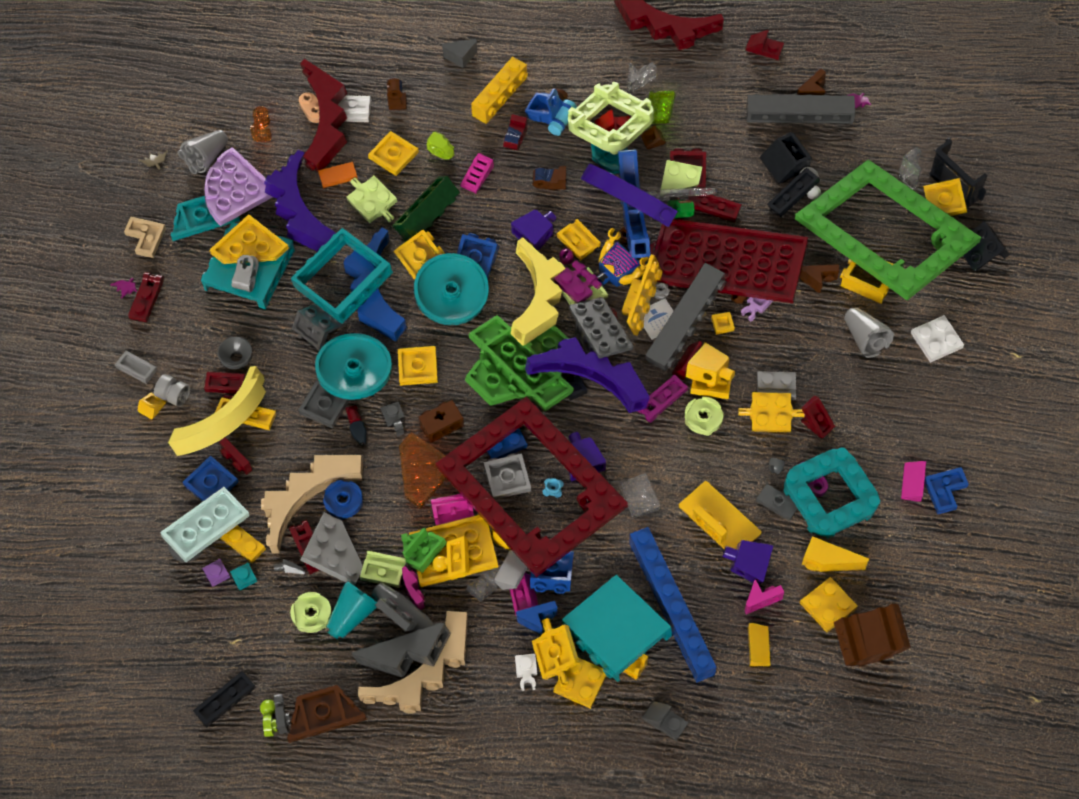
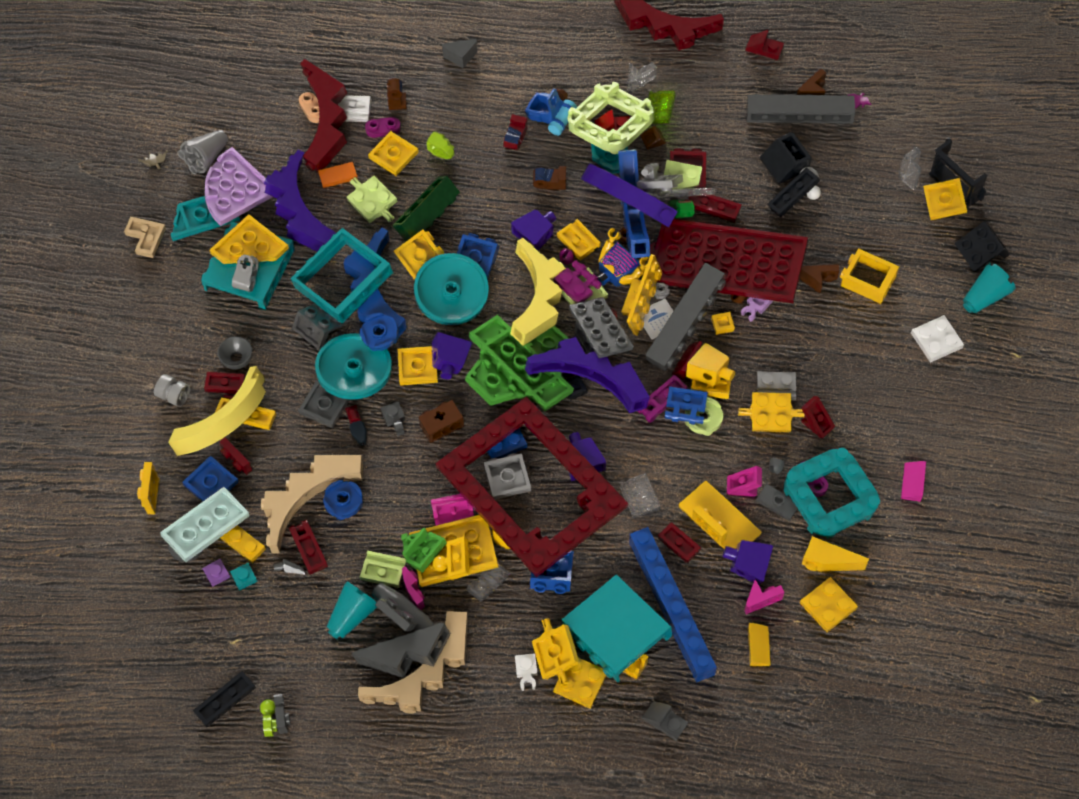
magenta piece [110,278,137,299] -> none
light grey tile [115,351,157,384] -> none
dark red plate [128,272,164,323] -> none
yellow slope [137,393,166,419] -> none
clear orange leg [250,106,272,142] -> none
reddish brown wing [287,685,367,743] -> none
yellowish green plate [290,592,332,633] -> none
light grey plate [300,512,363,586] -> none
clear orange plate [399,432,447,509] -> none
dark pink slope [460,153,494,193] -> none
yellow brick [471,56,528,124] -> none
light grey slope [494,550,527,590] -> none
dark pink slope [510,573,538,615] -> none
blue slope [516,601,557,635] -> none
medium azure plate [543,478,564,498] -> none
bright green plate [795,159,981,300] -> none
reddish brown slope [834,603,911,667] -> none
light grey cone [844,307,894,358] -> none
blue plate [924,467,969,514] -> none
none -> yellow plate [137,462,160,514]
none -> blue plate [360,313,399,351]
none -> magenta plate [365,117,401,138]
none -> dark purple torso [432,332,472,380]
none -> light grey plate [637,163,683,192]
none -> dark red plate [658,522,701,563]
none -> blue plate [665,387,708,425]
none -> dark pink slope [727,466,762,497]
none -> teal cone [963,263,1016,313]

